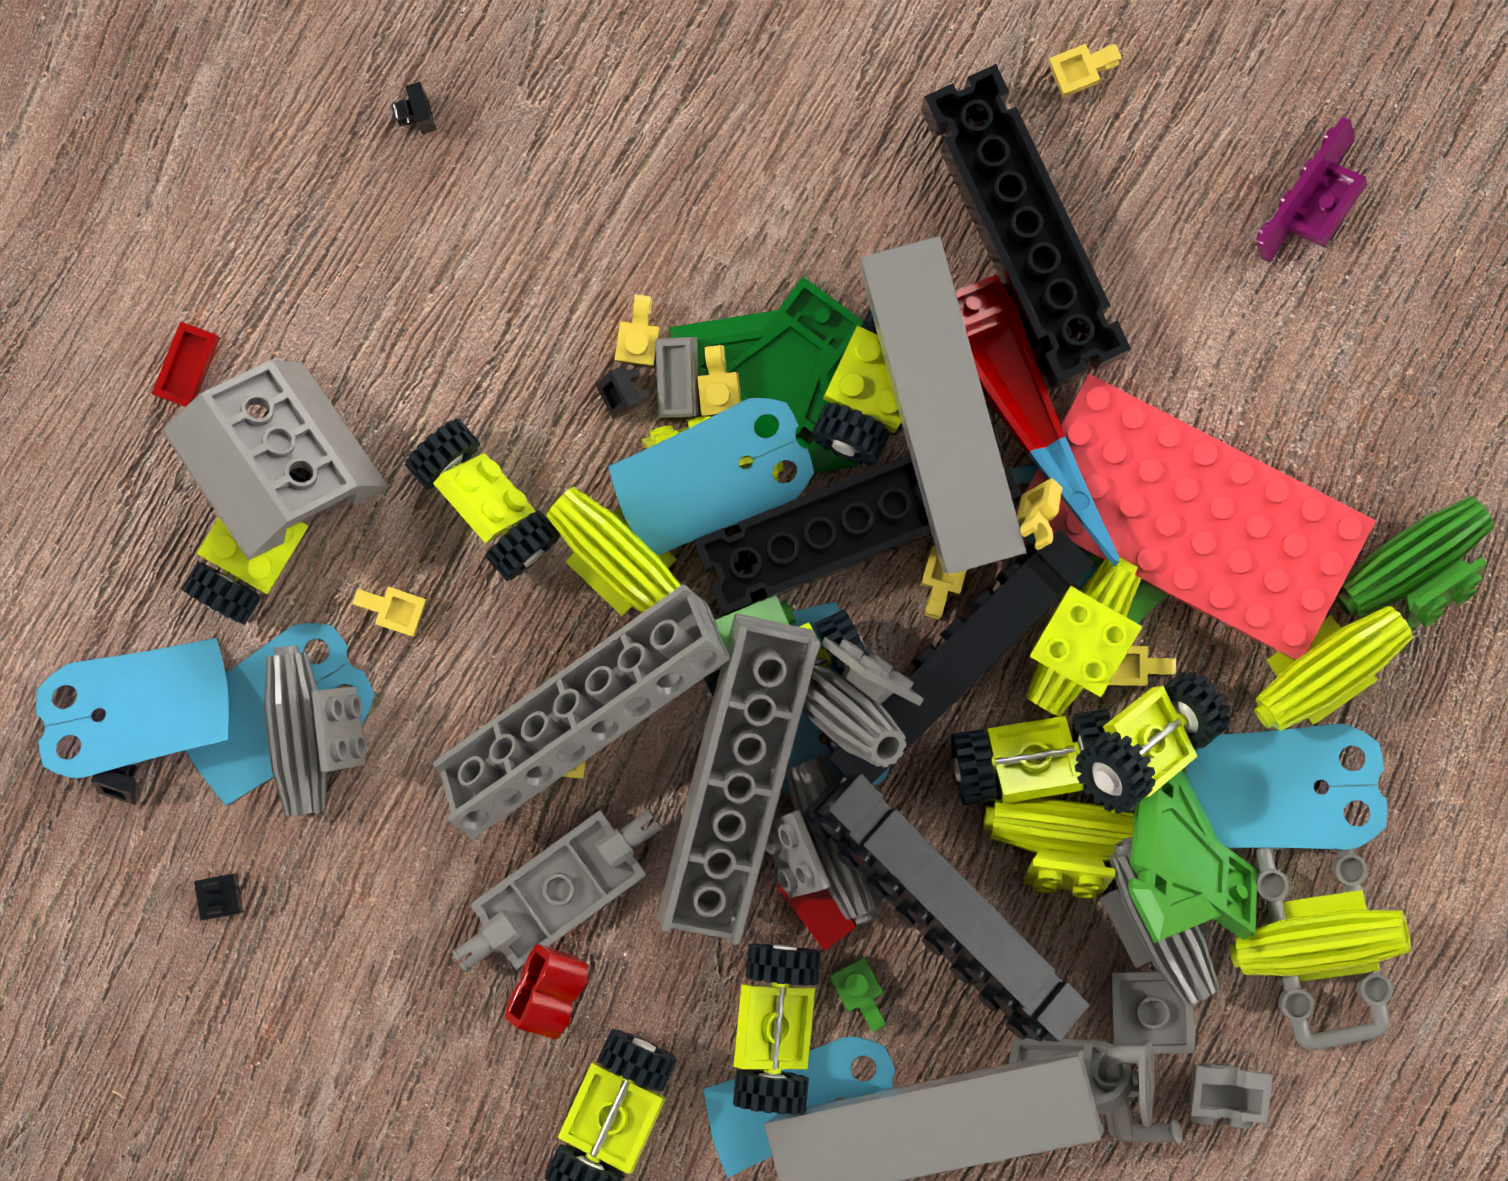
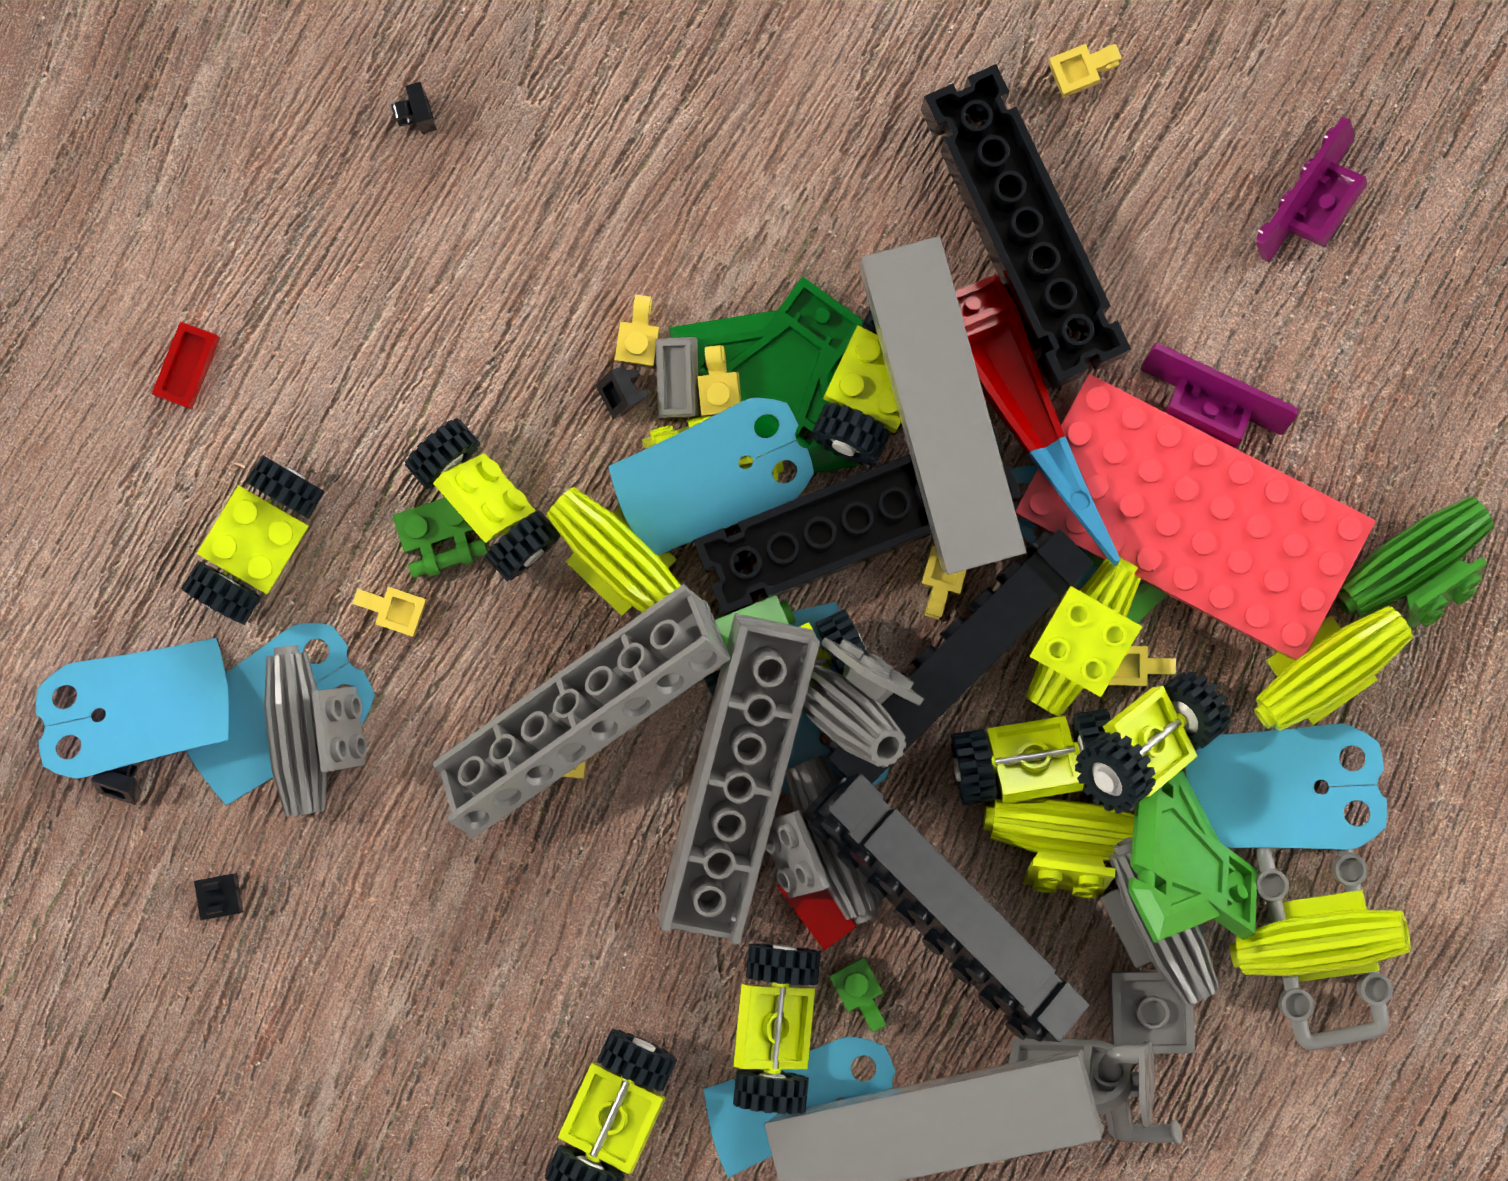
light grey slope [163,360,388,561] -> none
light grey plate [452,809,663,972] -> none
red brick [505,944,589,1040] -> none
light yellow plate [1017,478,1062,550] -> none
light grey cylinder [1188,1063,1273,1129] -> none
none -> bright green plate [392,498,488,579]
none -> magenta bracket [1140,343,1299,448]

